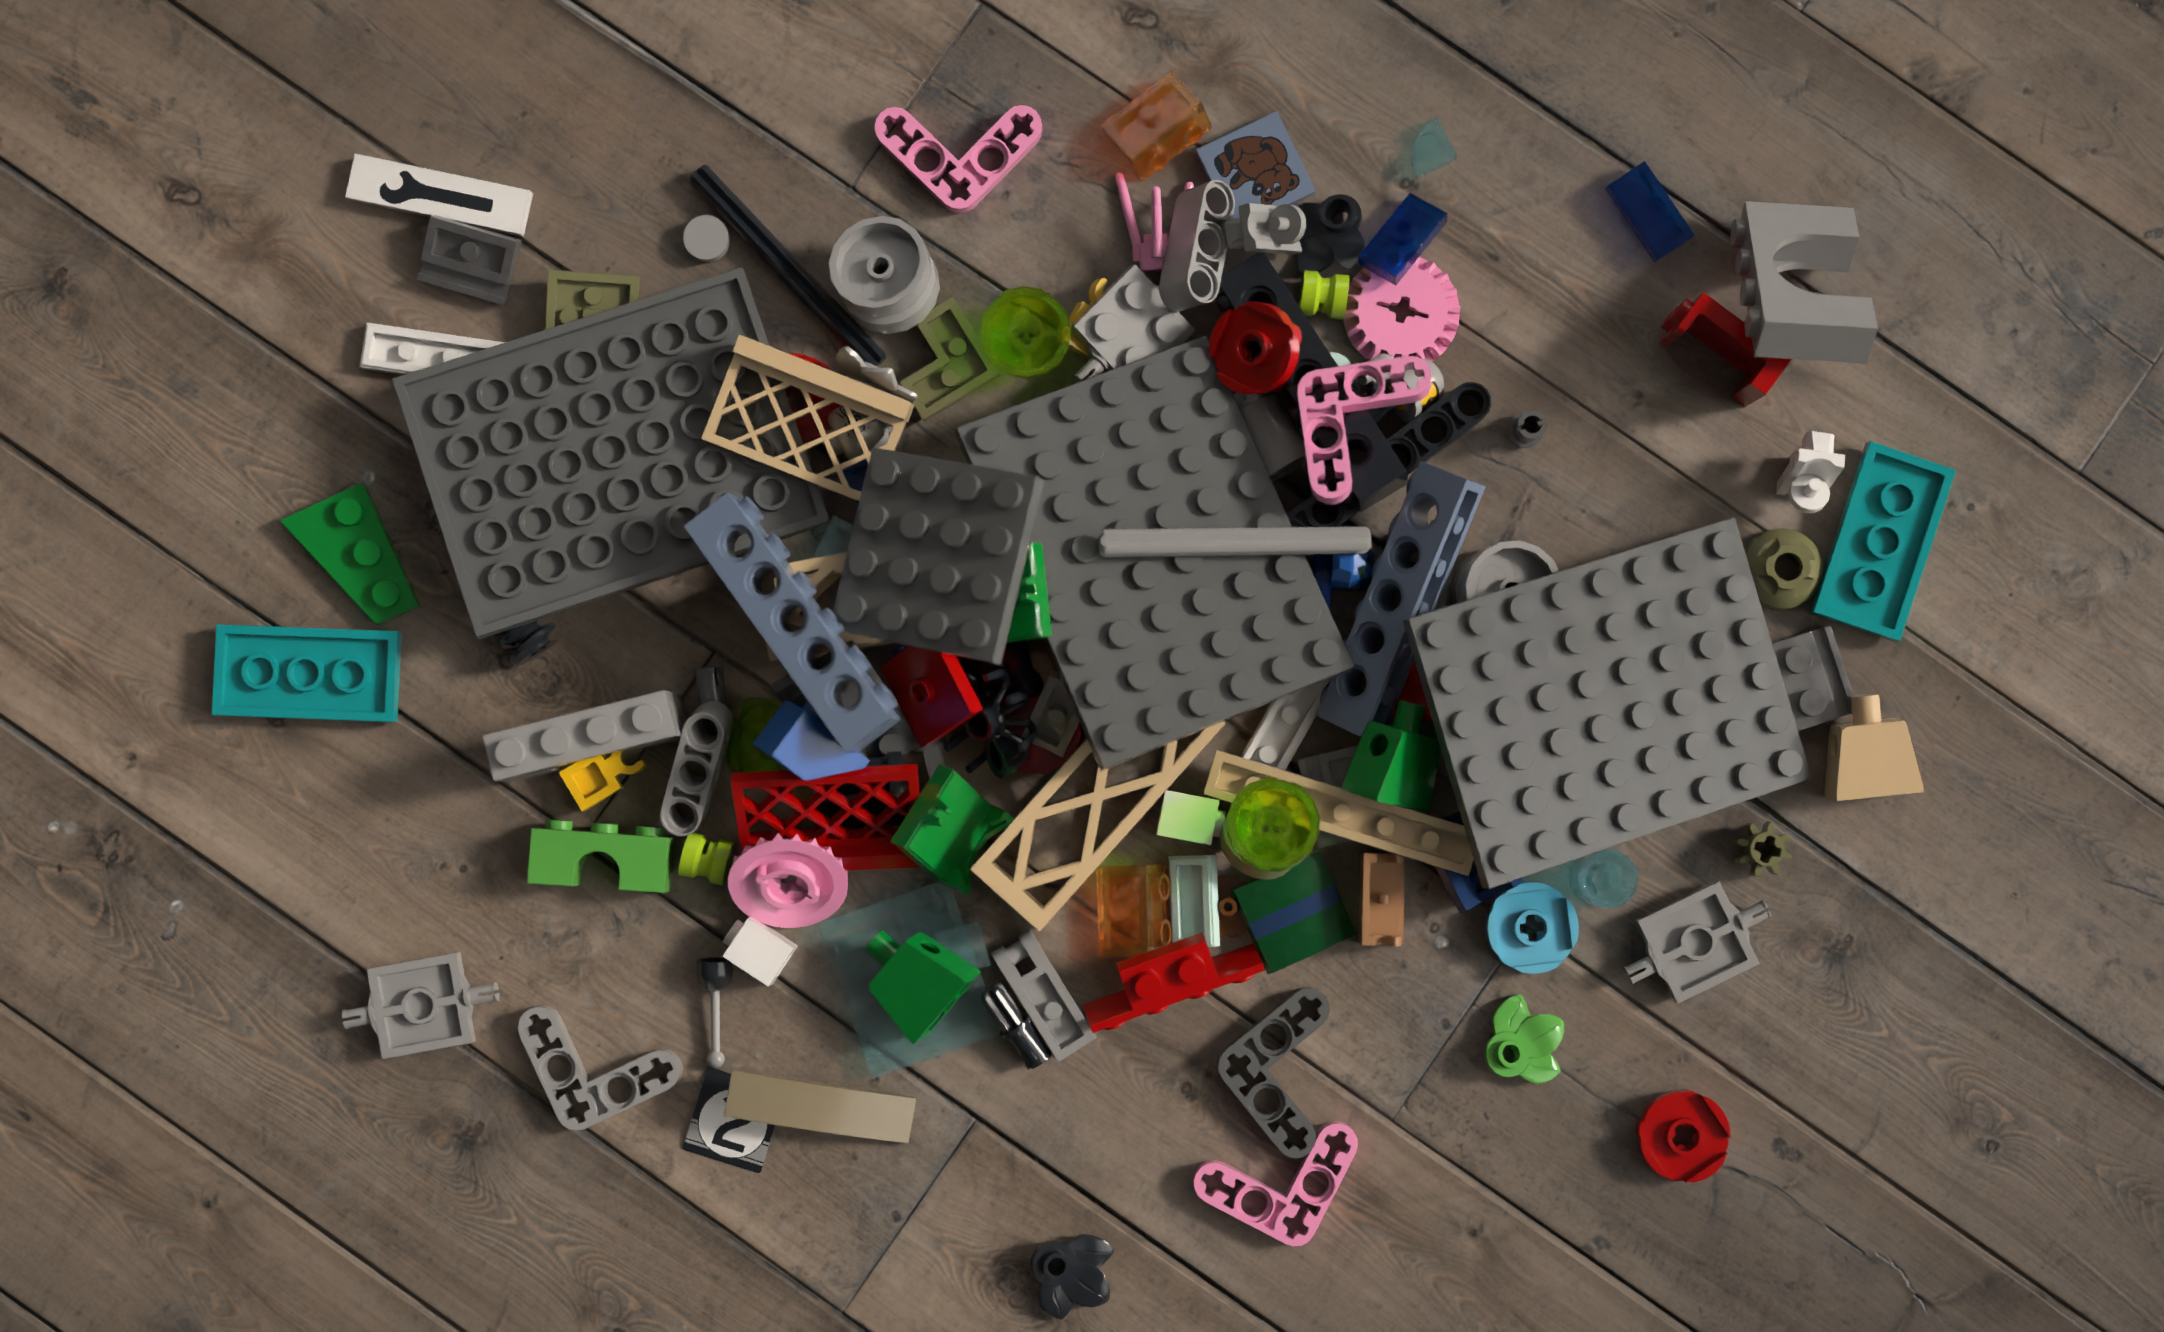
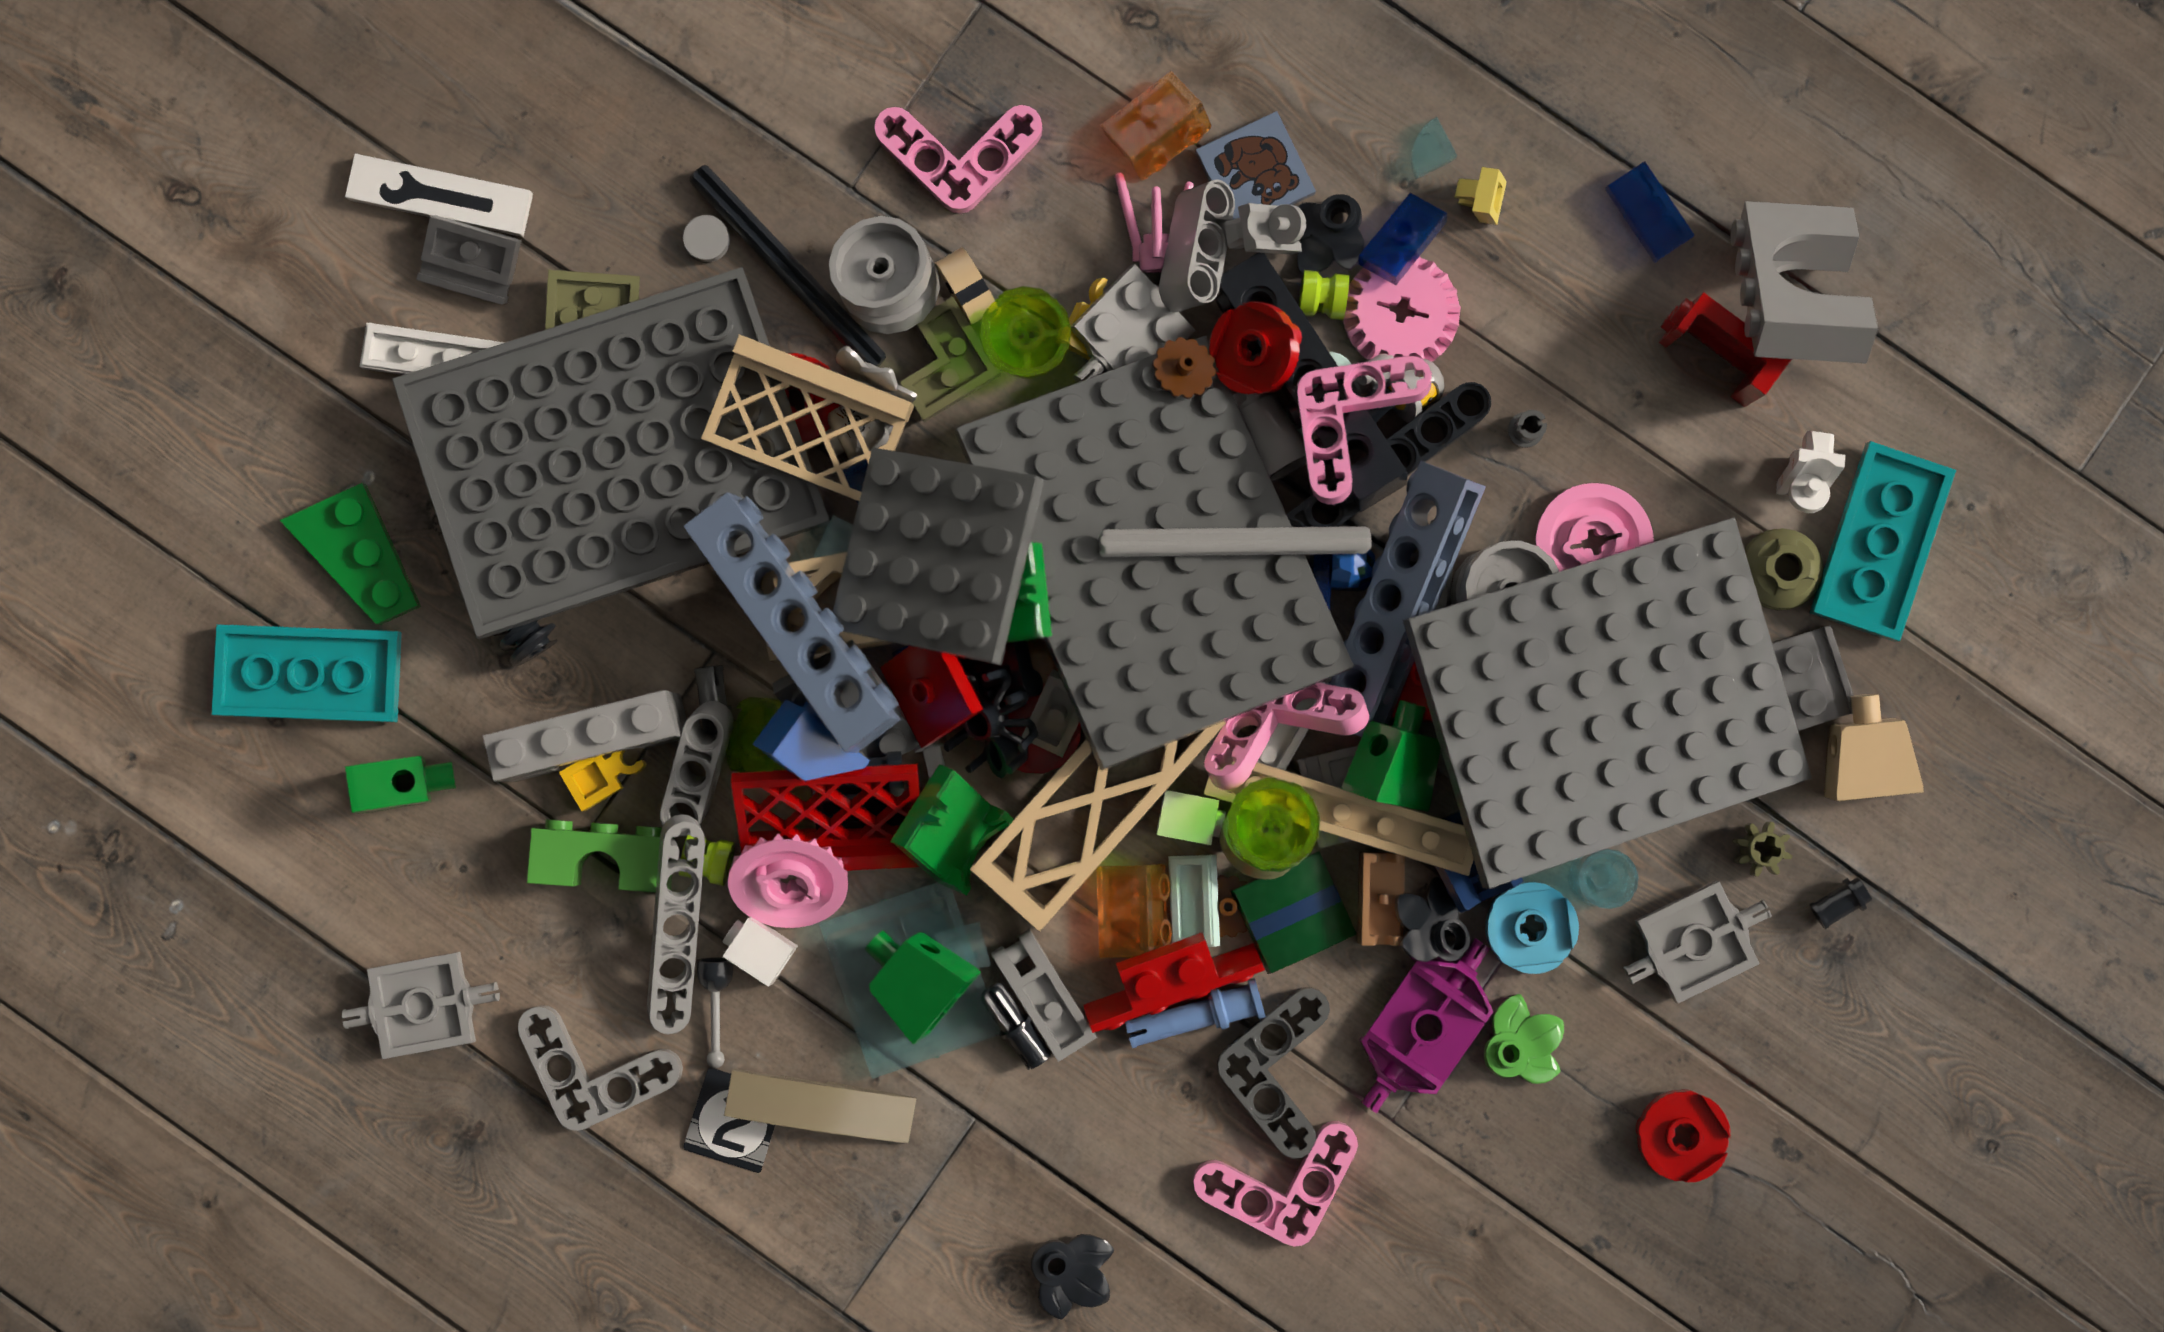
none -> green torso [345,756,456,814]
none -> light grey beam [647,814,705,1035]
none -> tan piece [935,247,998,325]
none -> medium blue pin [1125,978,1266,1048]
none -> reddish brown piece [1152,337,1216,399]
none -> bright pink beam [1204,683,1370,790]
none -> magenta plate [1359,938,1493,1114]
none -> black plate [1395,877,1470,962]
none -> light yellow tile [1455,167,1507,225]
none -> bright pink gear [1535,483,1654,571]
none -> black pin [1809,877,1872,930]

